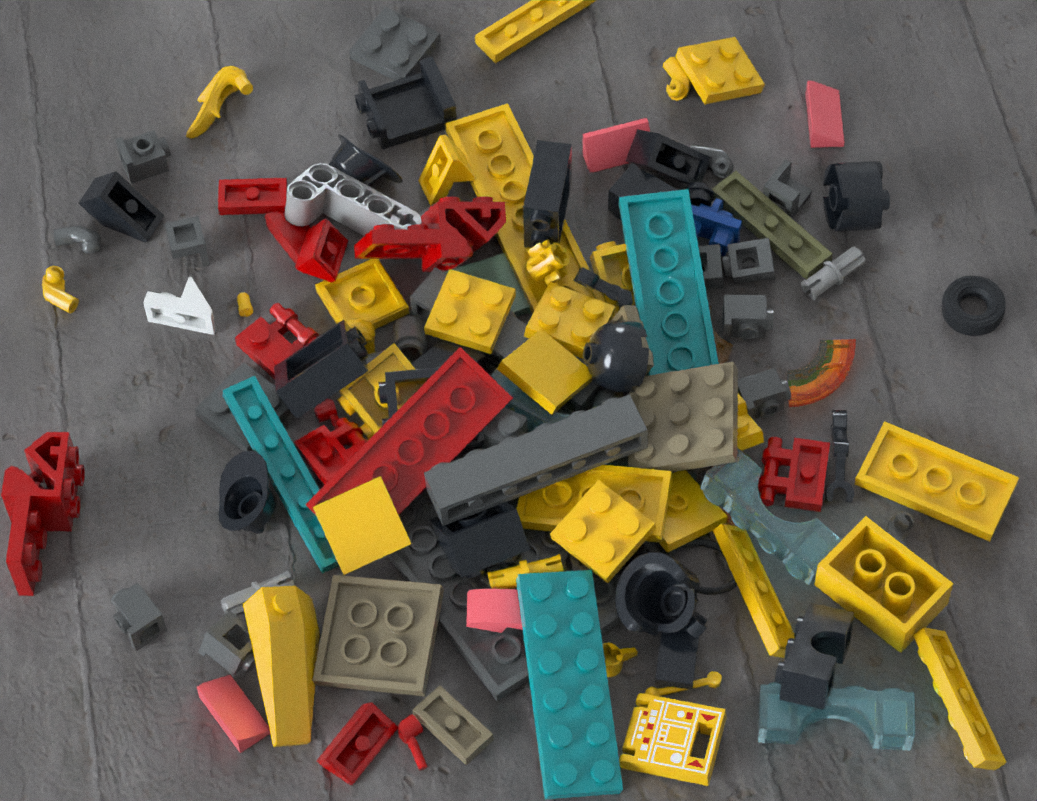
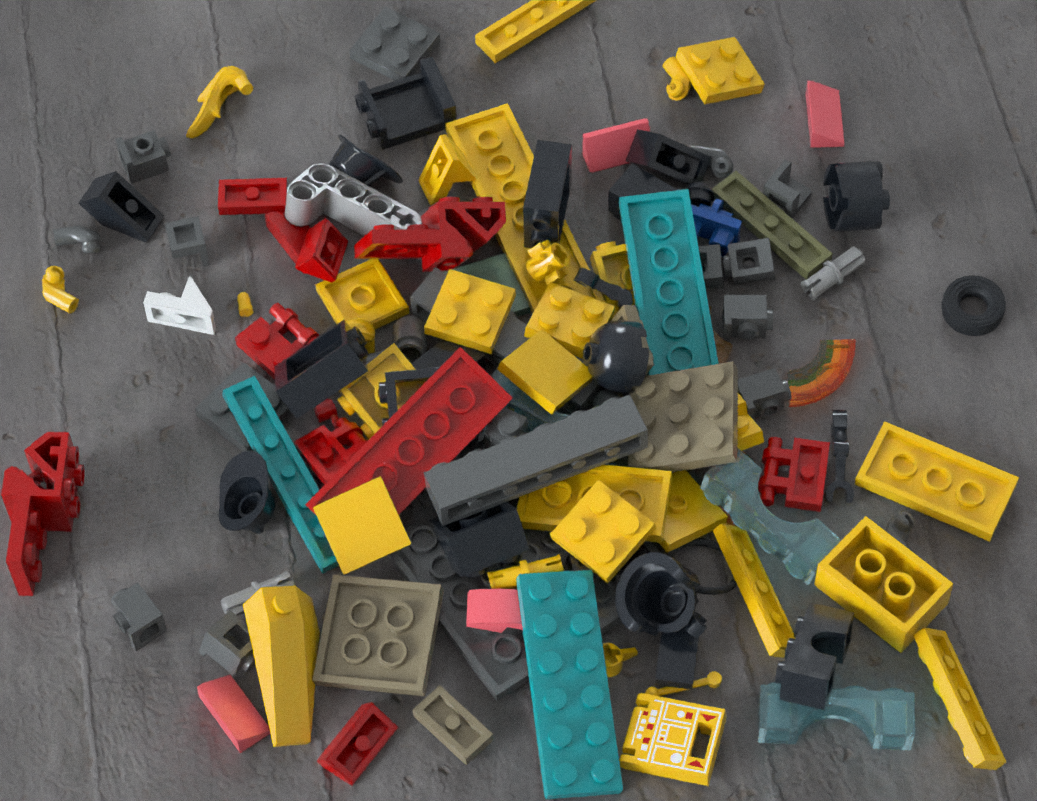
red hand [398,714,428,771] -> none

